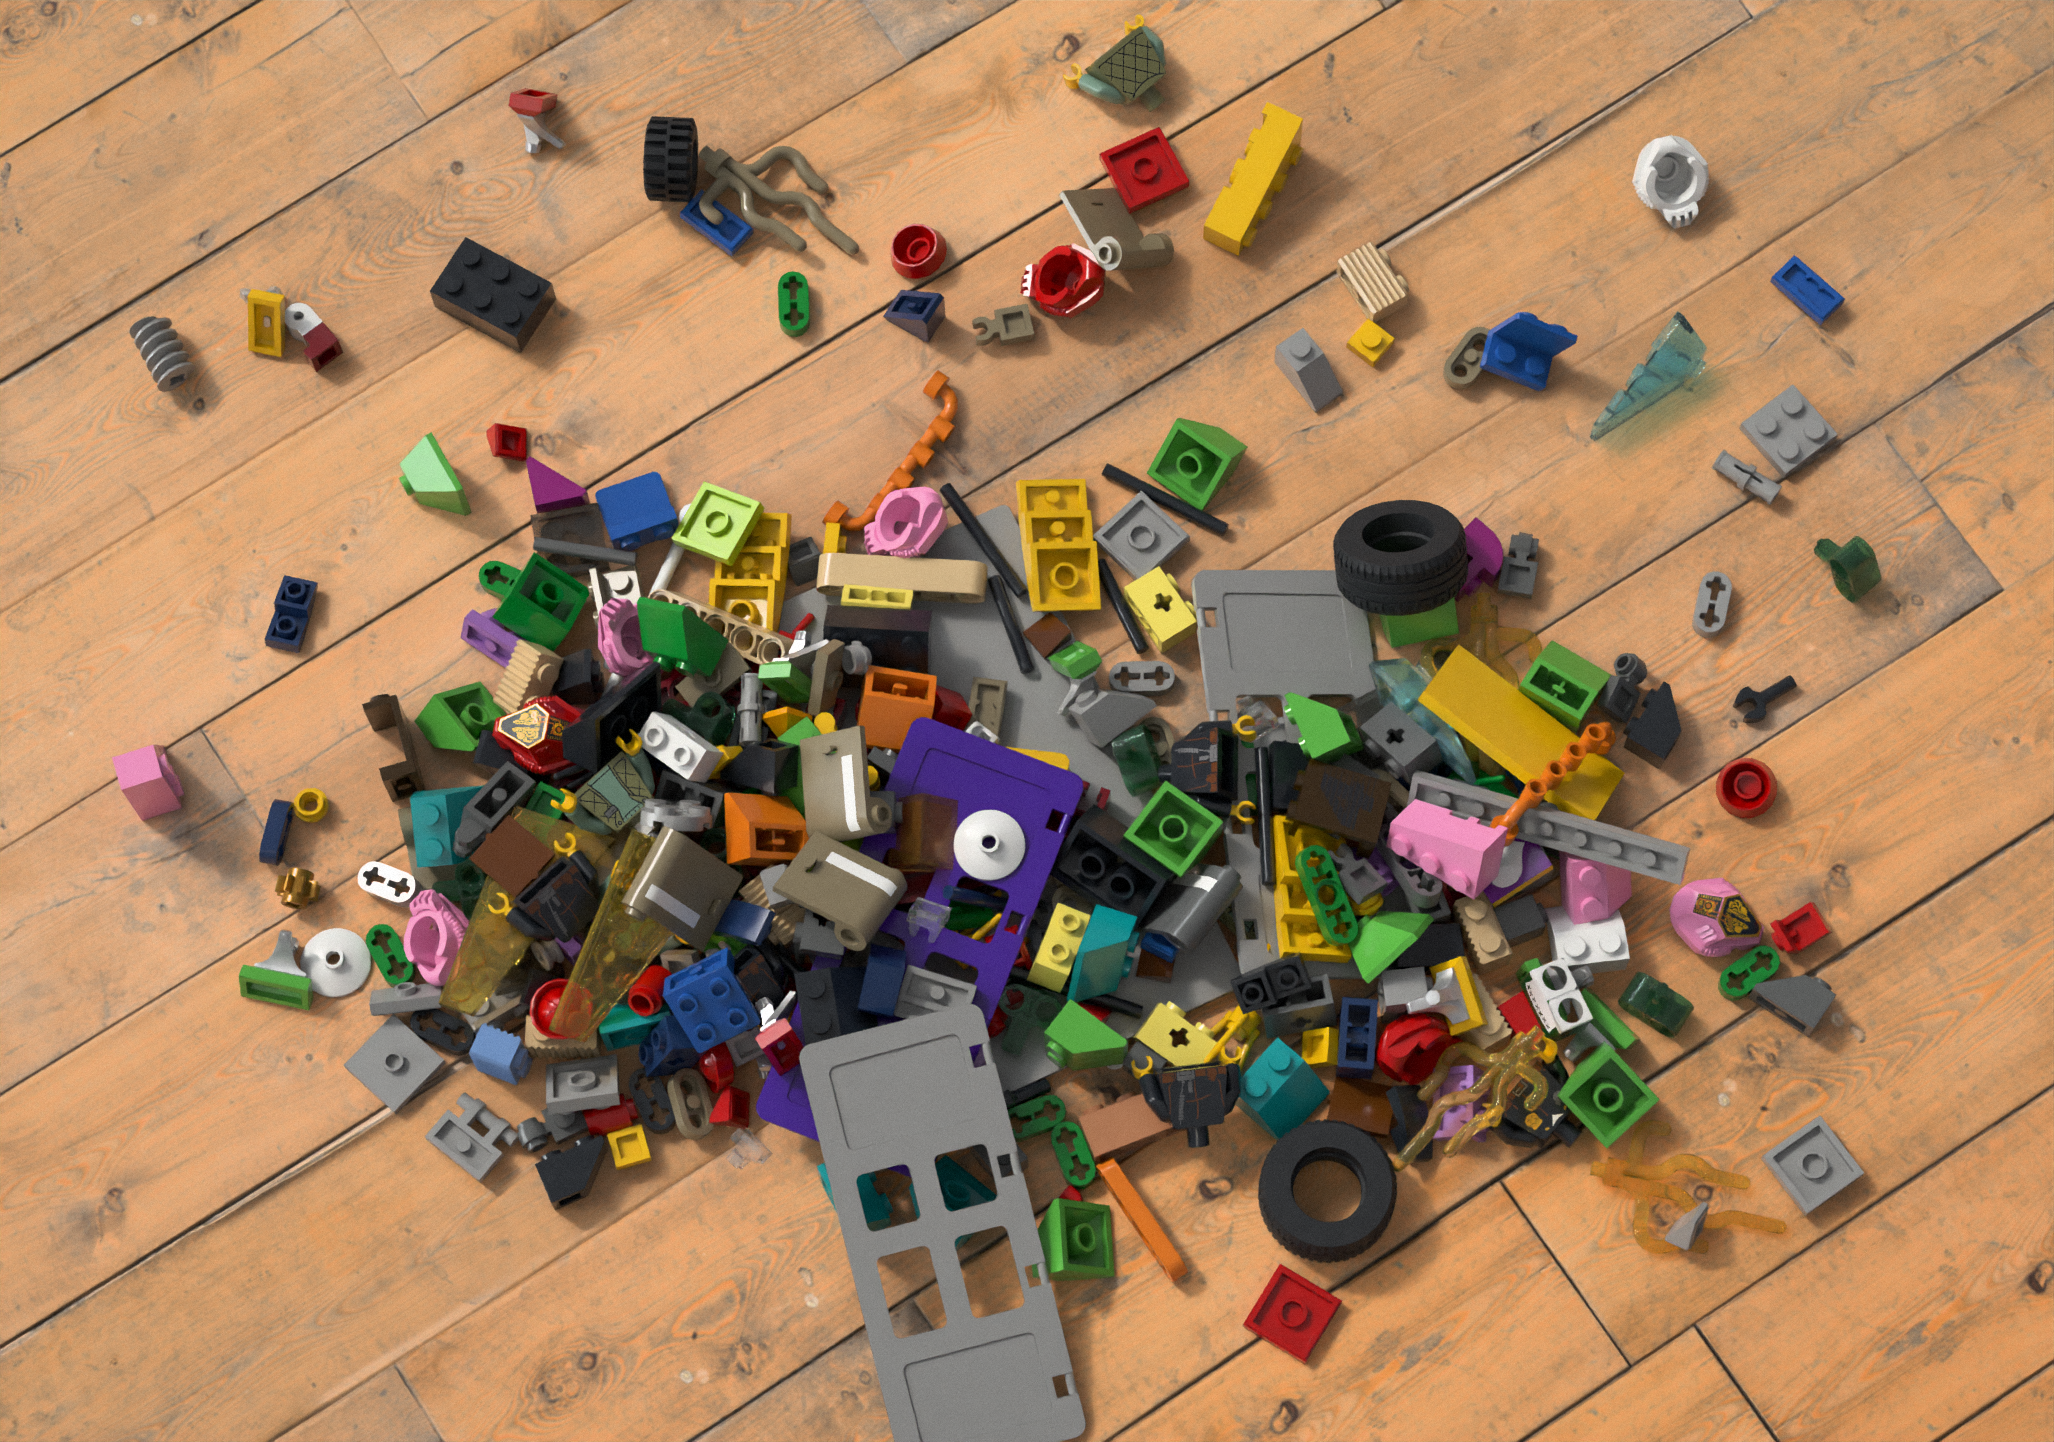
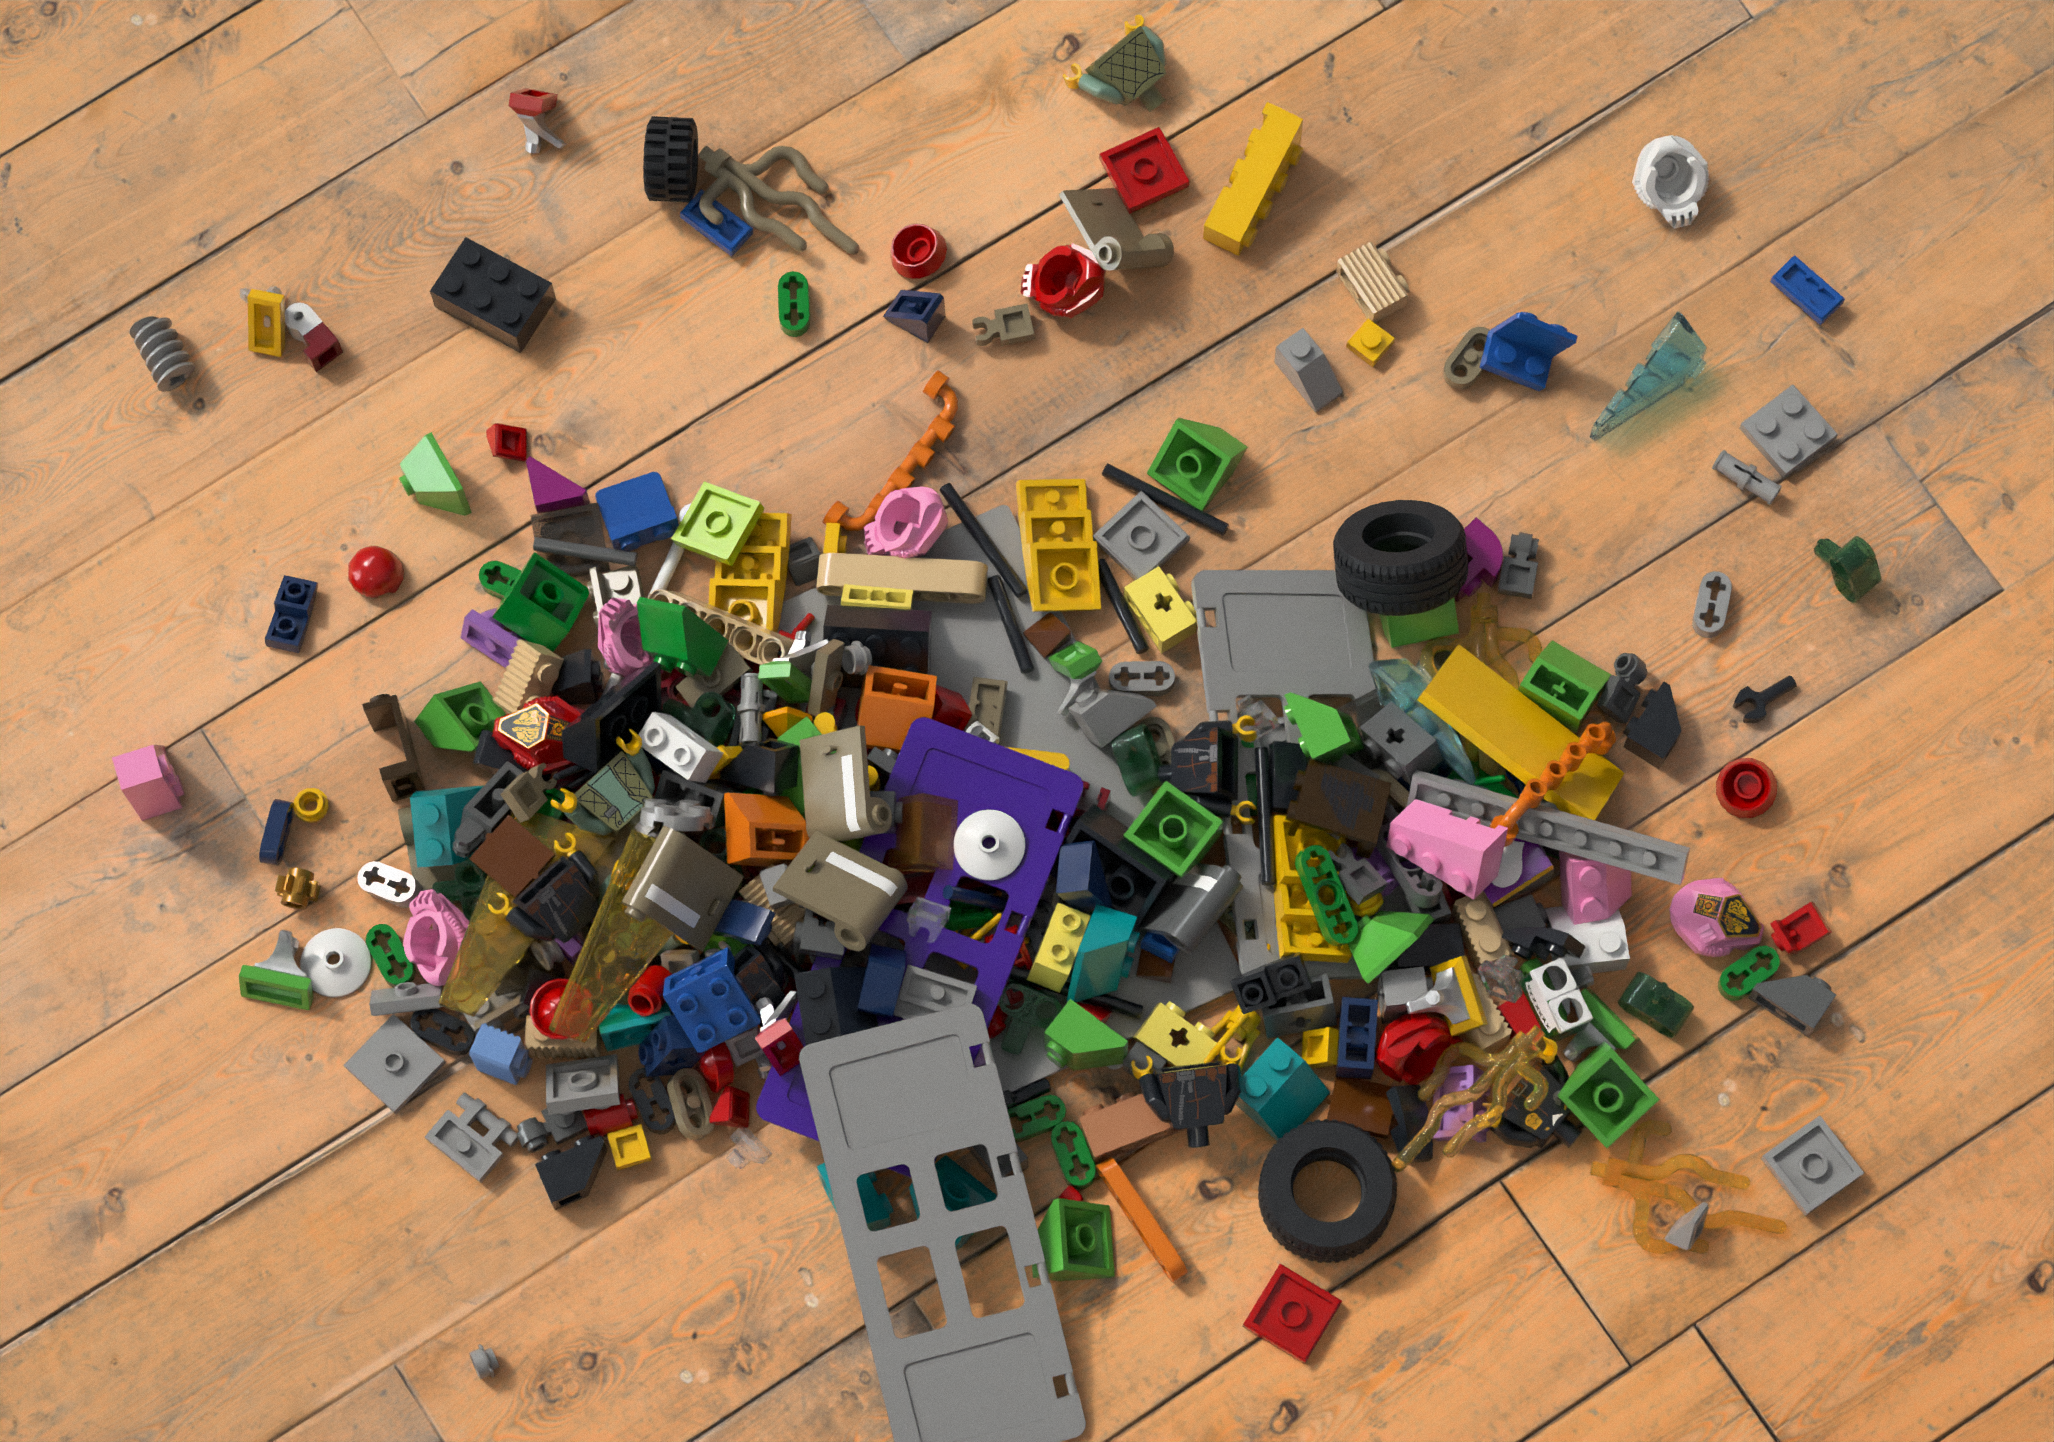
none -> red hair [348,546,404,598]
none -> light grey plate [469,1344,499,1380]
none -> dark tan plate [500,763,557,823]
none -> dark blue slope [1056,841,1113,912]
none -> clear tile [1477,955,1523,1003]
none -> black slope [1502,927,1586,961]

